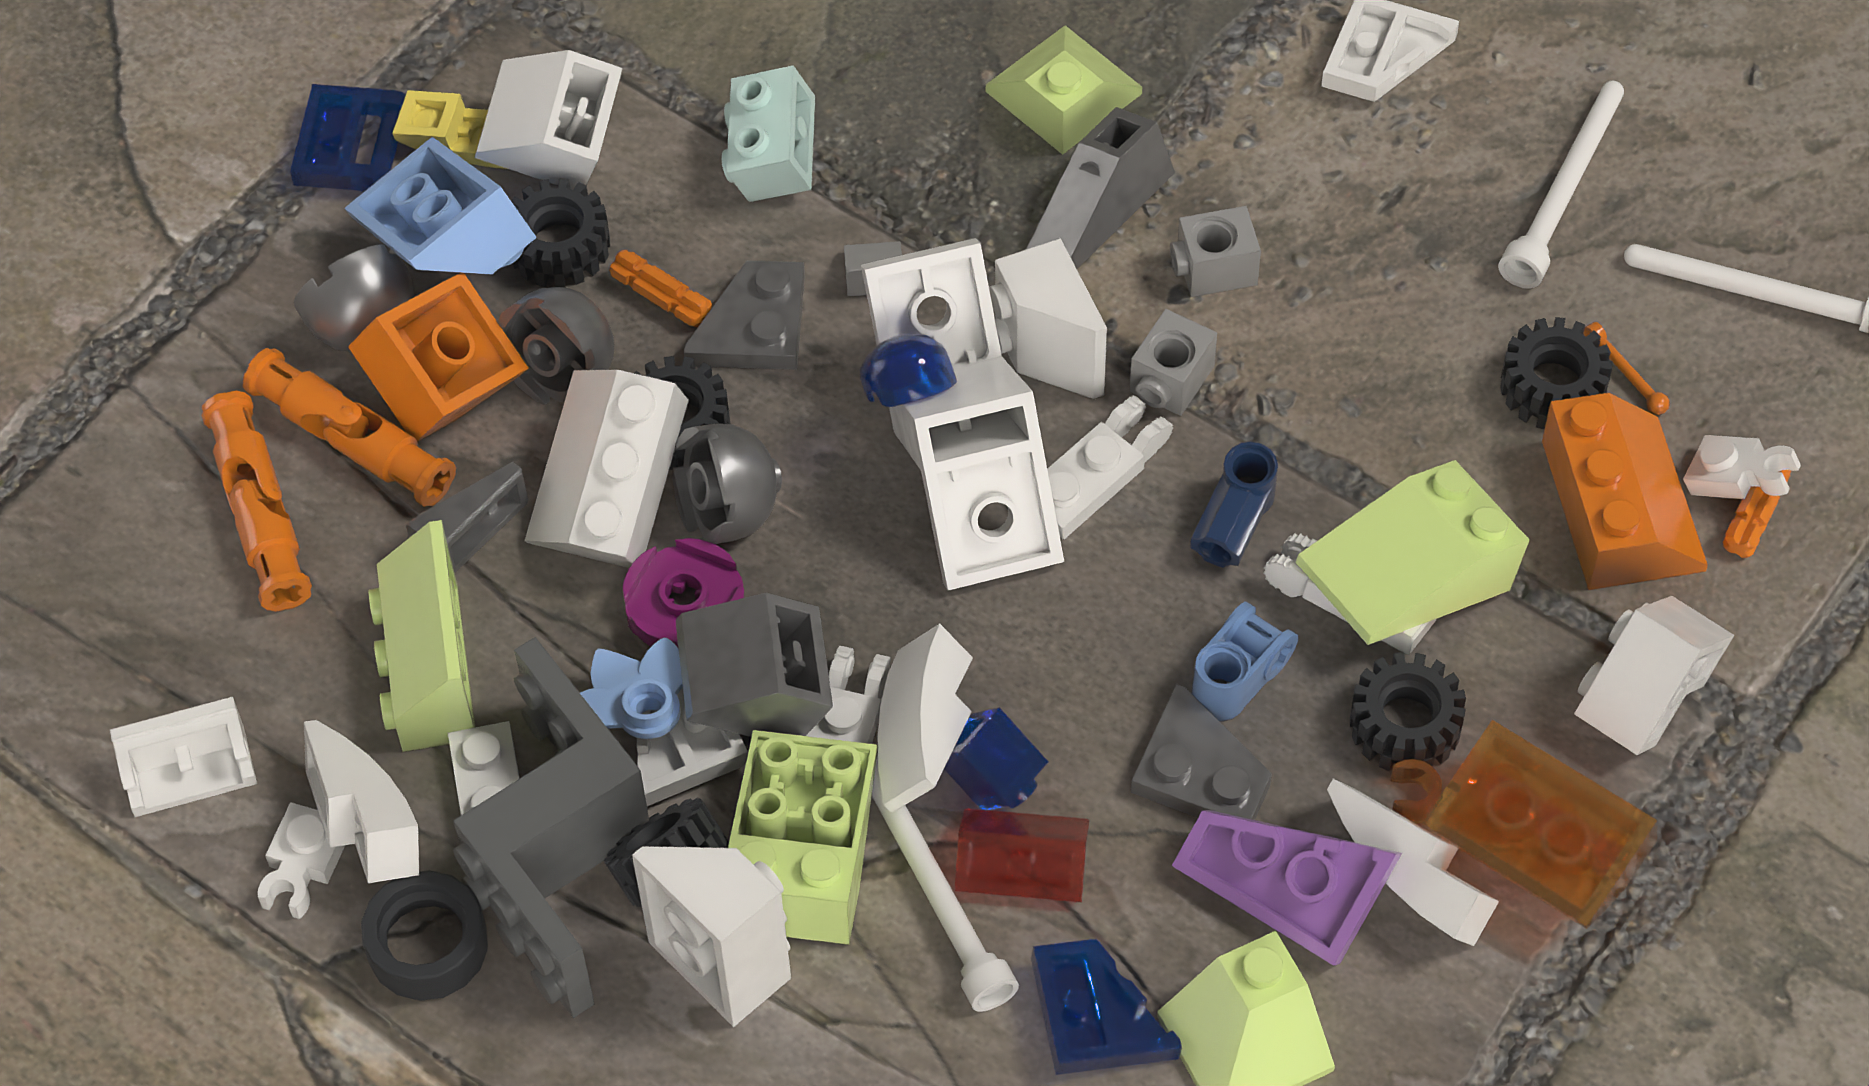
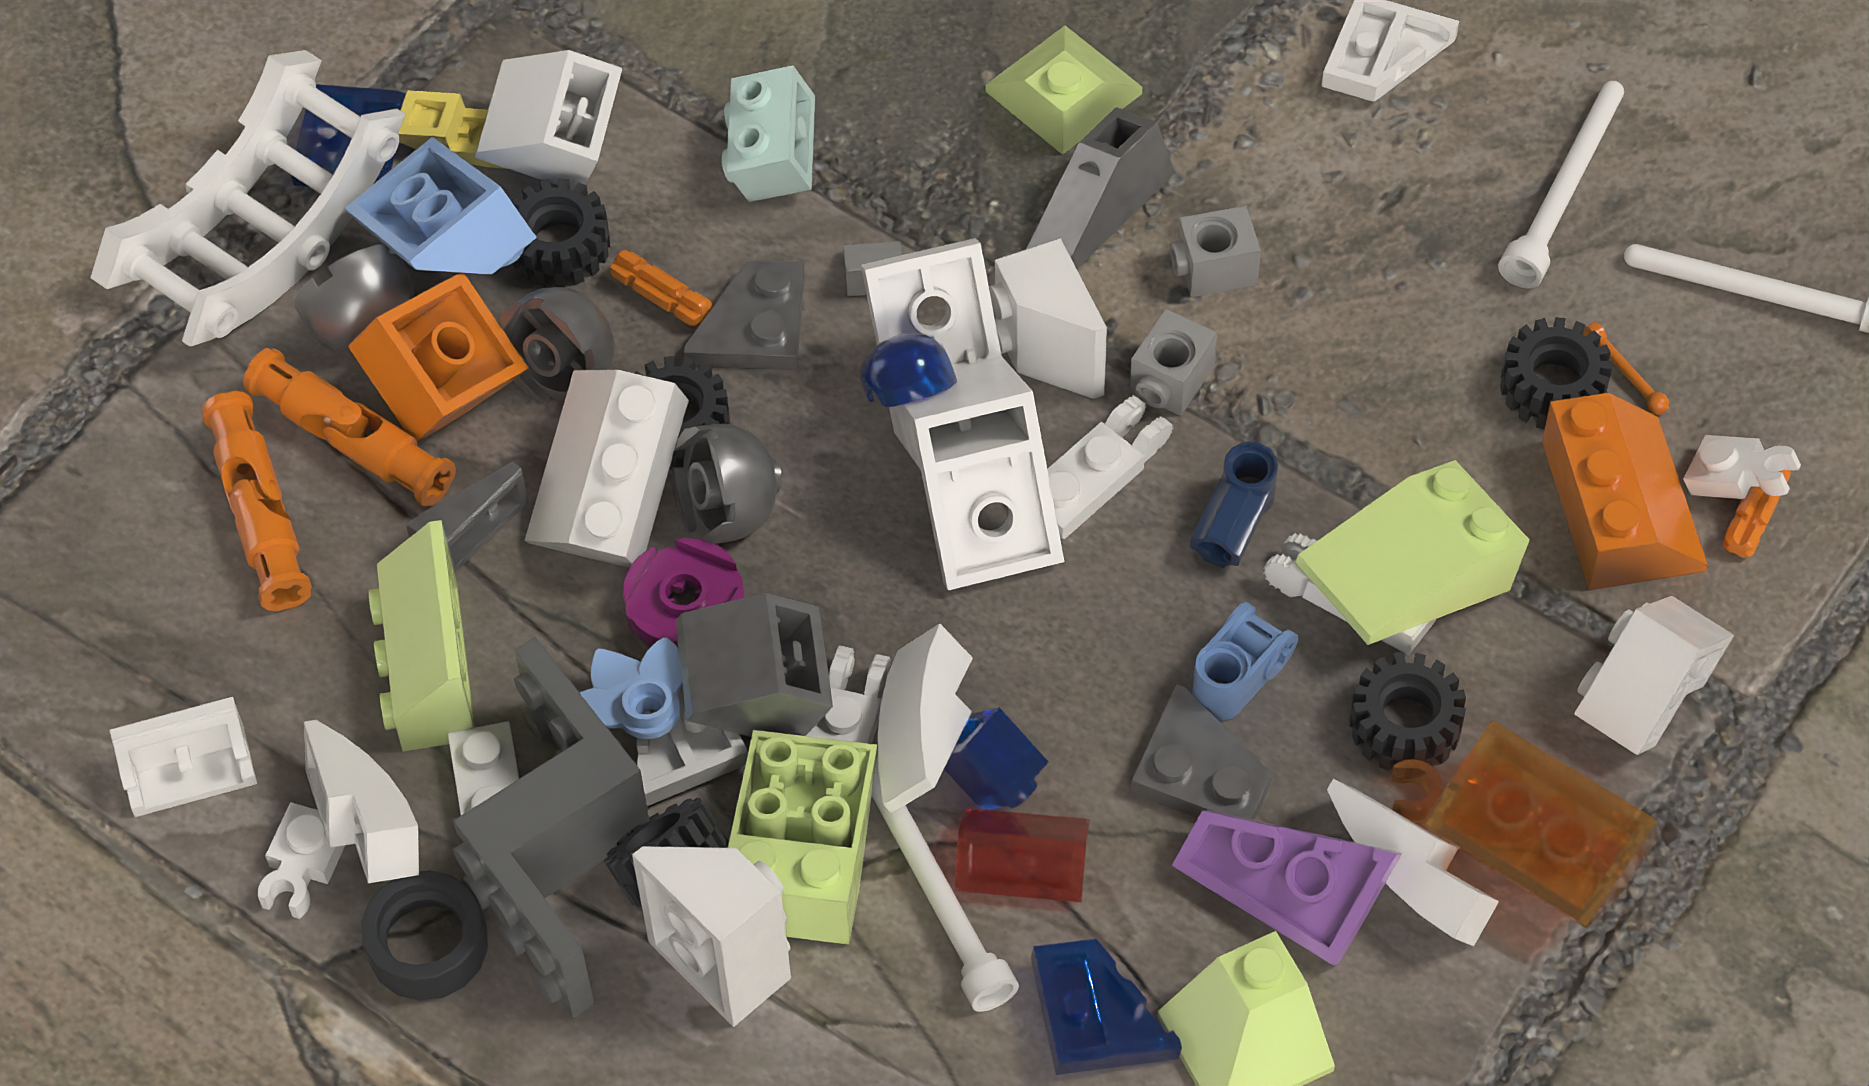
none -> white fence [90,50,405,347]

